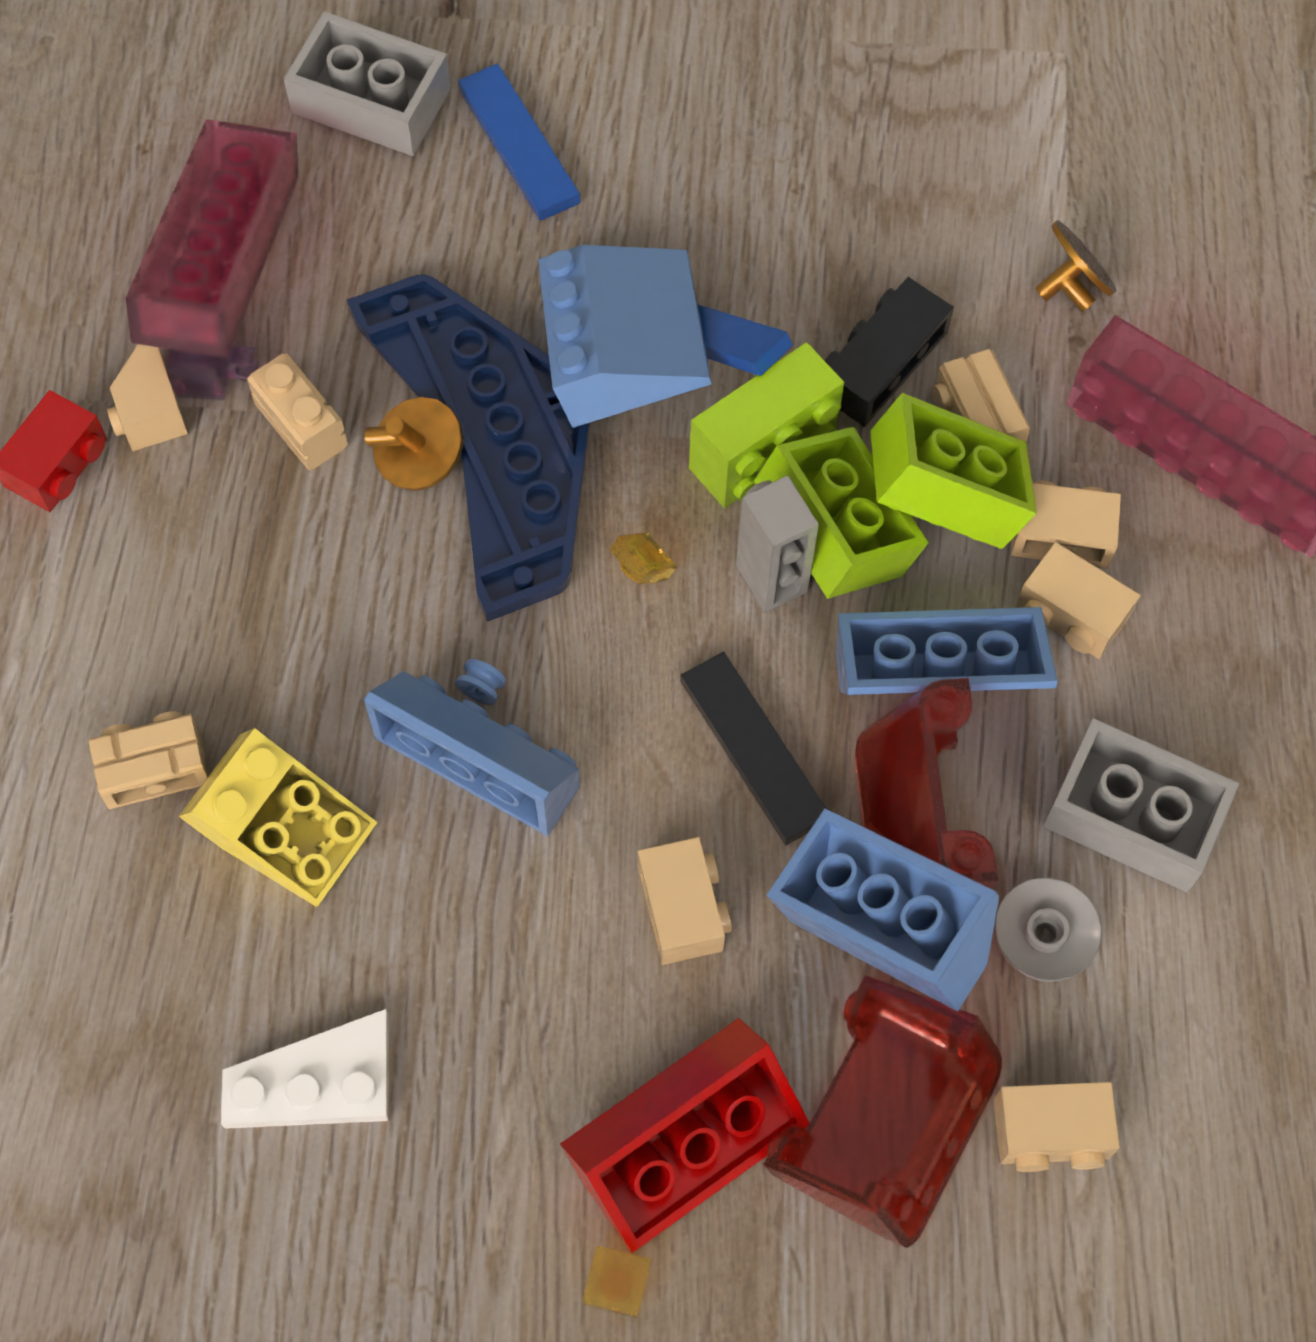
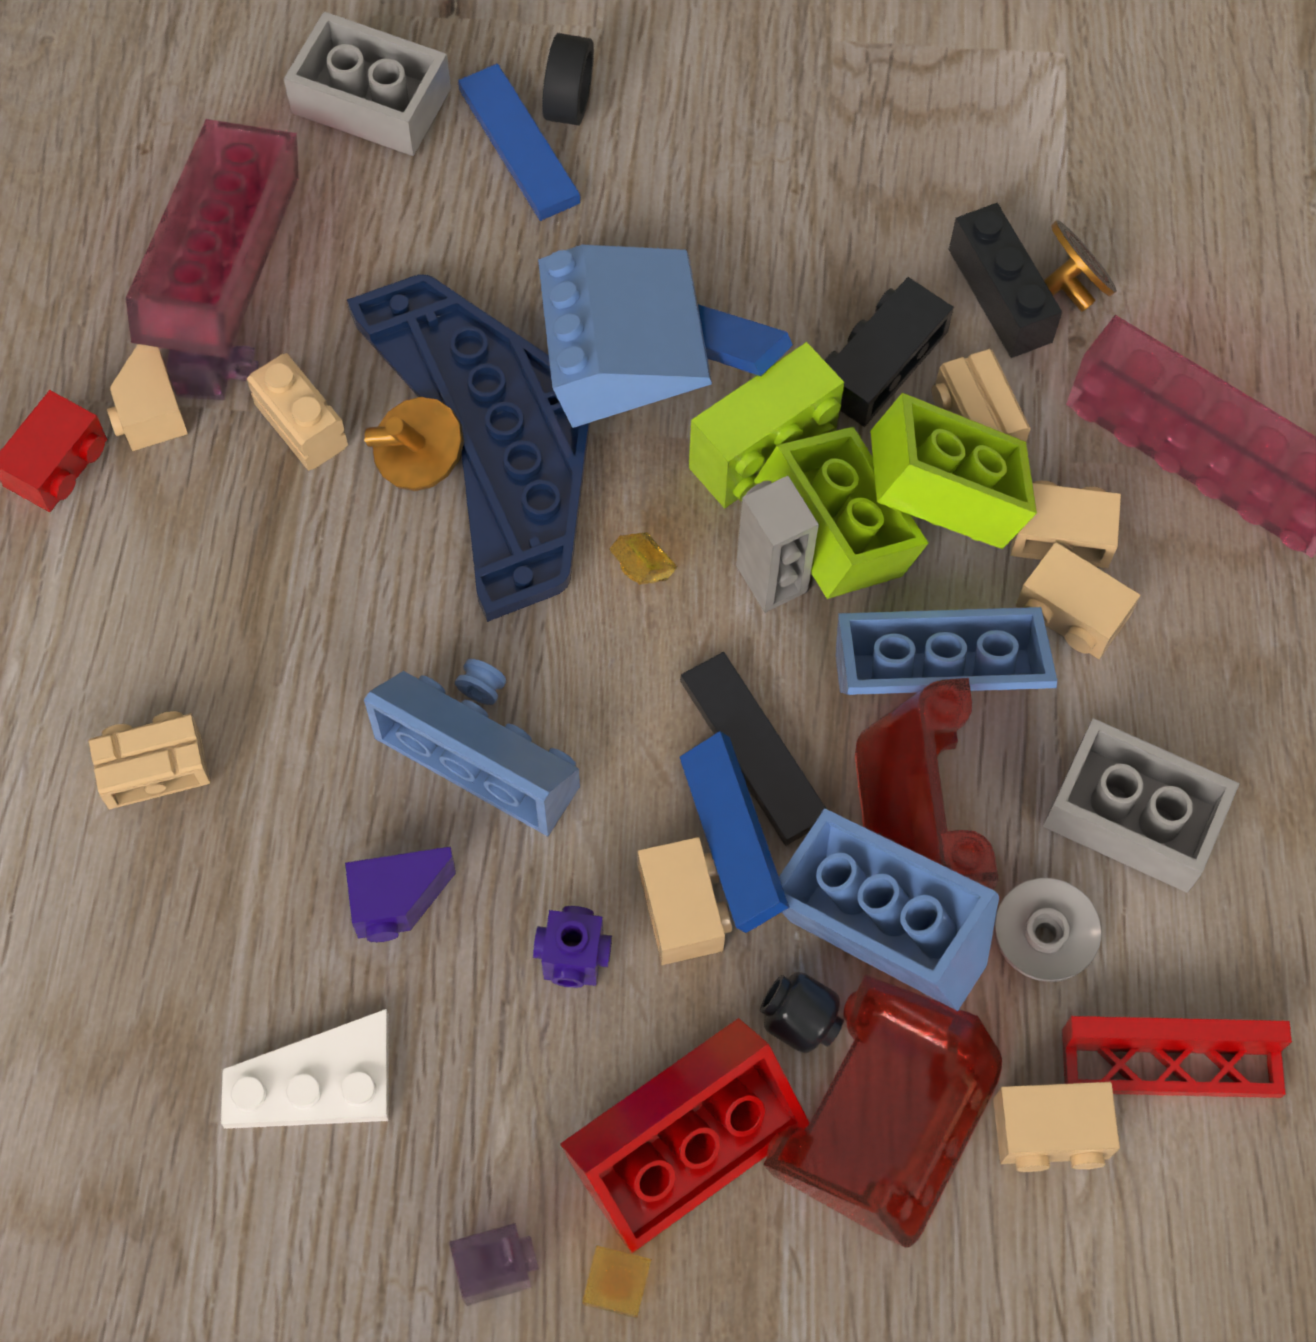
light yellow slope [179,728,378,907] -> none
none -> dark purple slope [345,846,456,942]
none -> clear purple brick [449,1223,539,1306]
none -> dark purple brick [533,906,612,988]
none -> black tyre [542,33,594,126]
none -> blue tile [680,731,789,933]
none -> black head [760,972,844,1053]
none -> black brick [949,202,1062,358]
none -> red fence [1062,1016,1292,1098]

